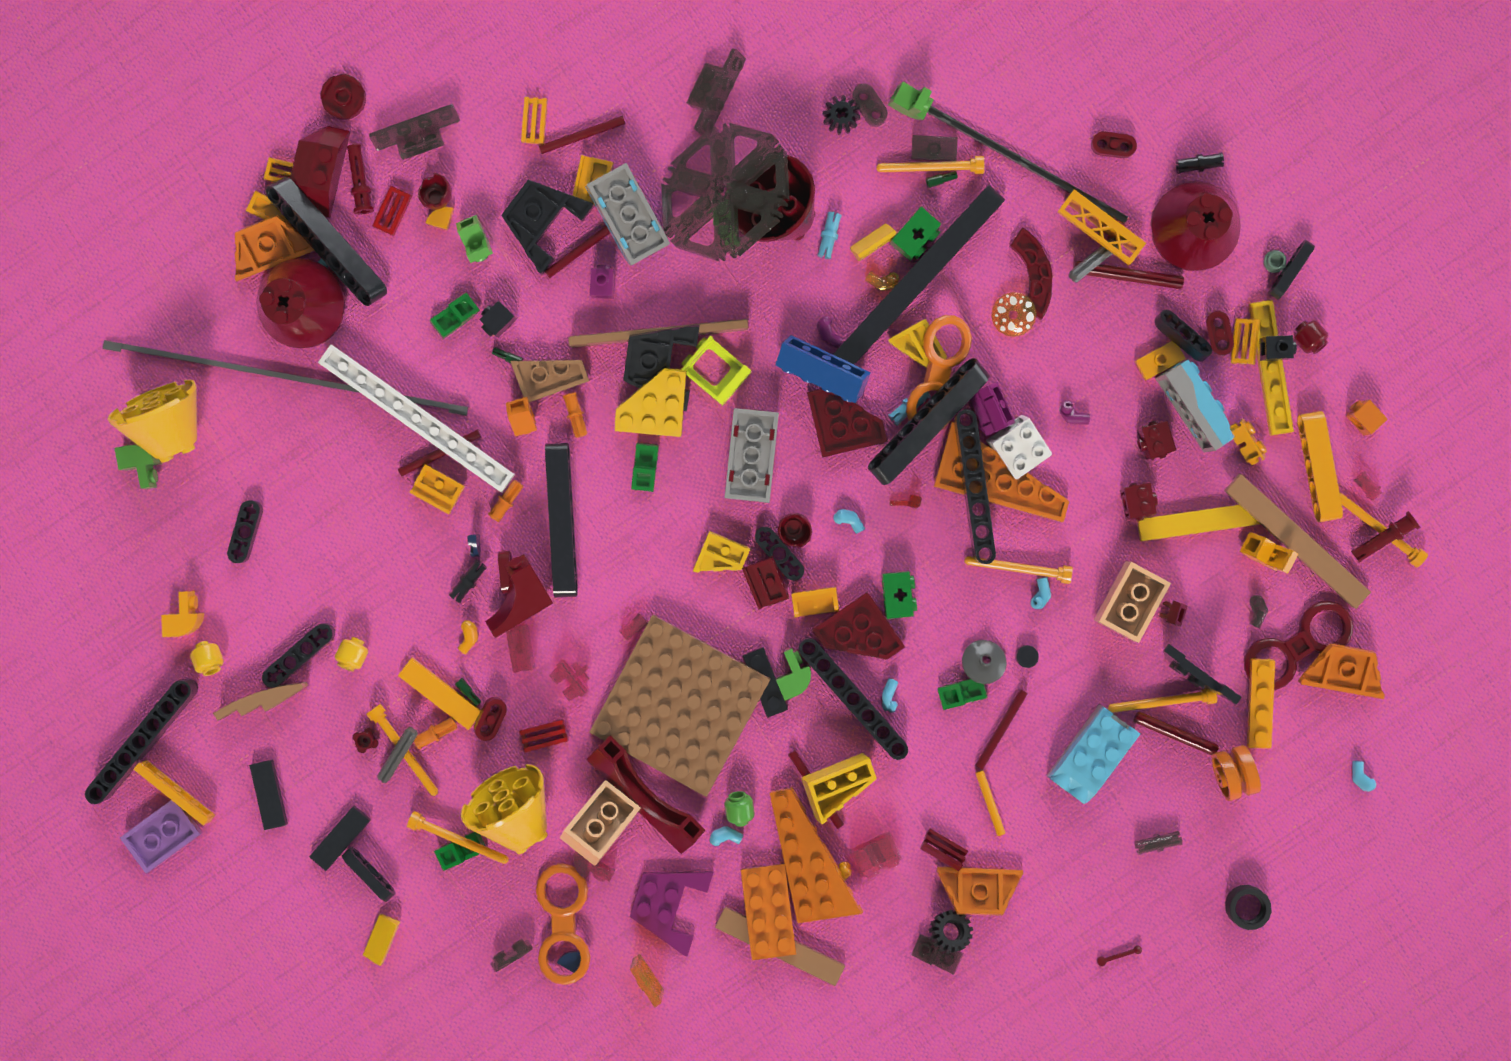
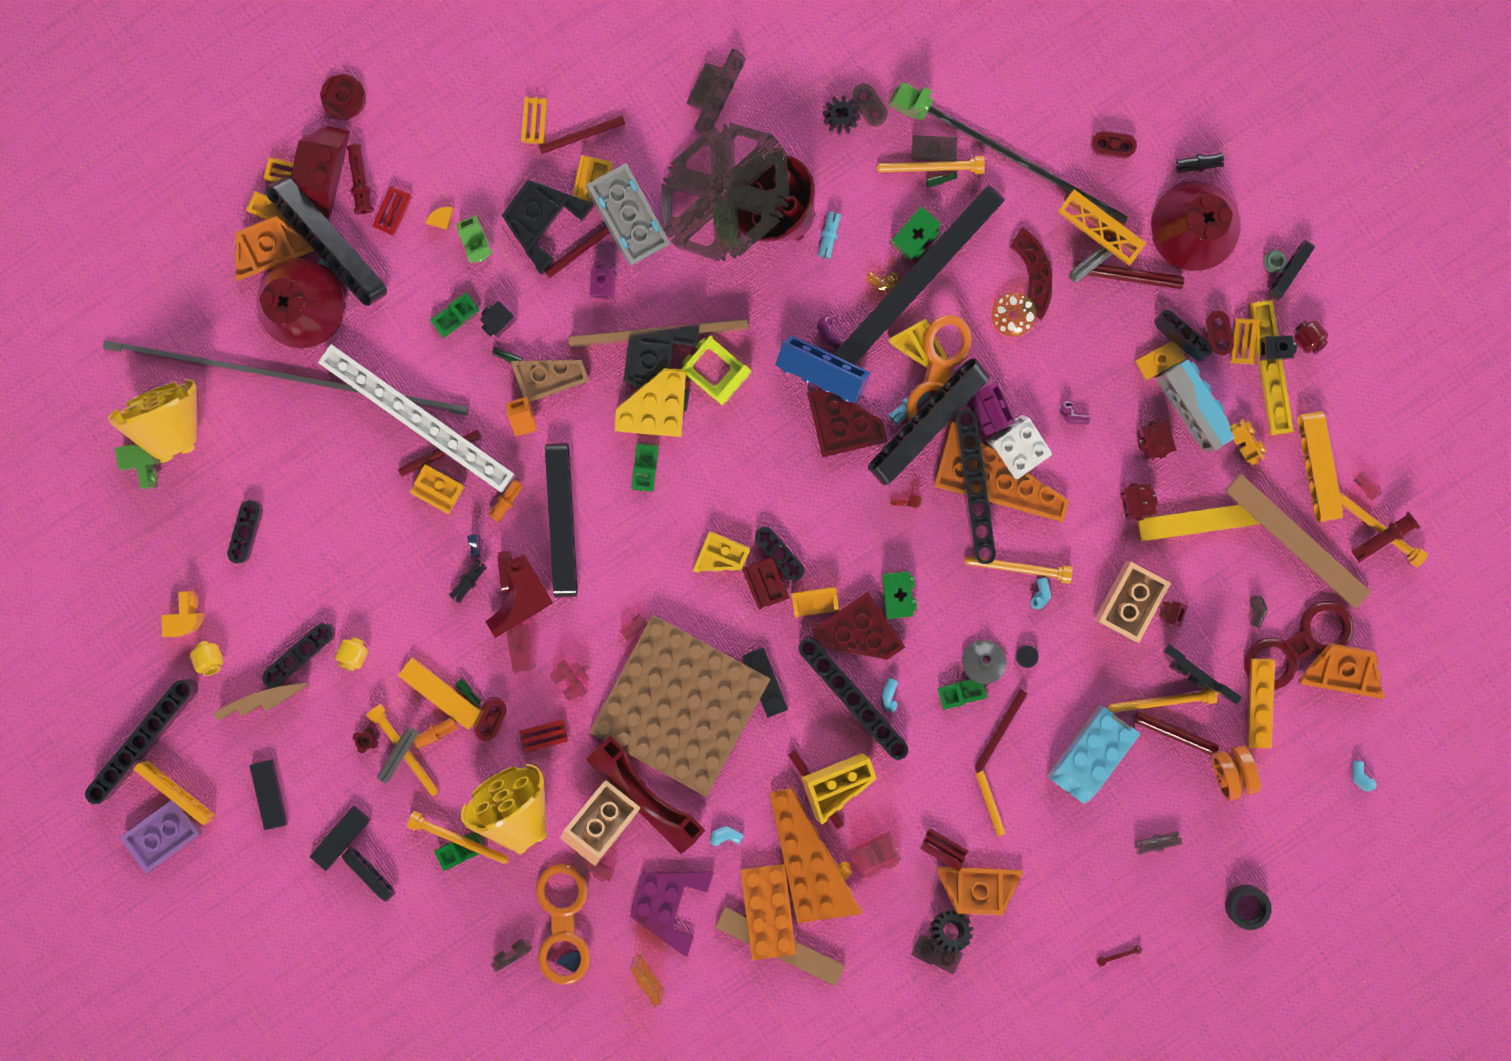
yellow slope [363,913,400,966] -> none
clear smoke bracket [369,104,460,160] -> none
dark red hair [418,173,452,210] -> none
light orange arm [457,620,478,655] -> none
orange axle [563,393,587,438] -> none
bright green head [724,791,755,827] -> none
light grey piece [725,408,779,503] -> none
bright green brick [776,647,811,701] -> none
dark red hair [778,513,813,547] -> none
medium azure arm [833,509,865,534] -> none
yellow slope [850,224,897,261] -> none
light orange brick [1239,532,1298,574] -> none
orange brick [1346,399,1388,436] -> none

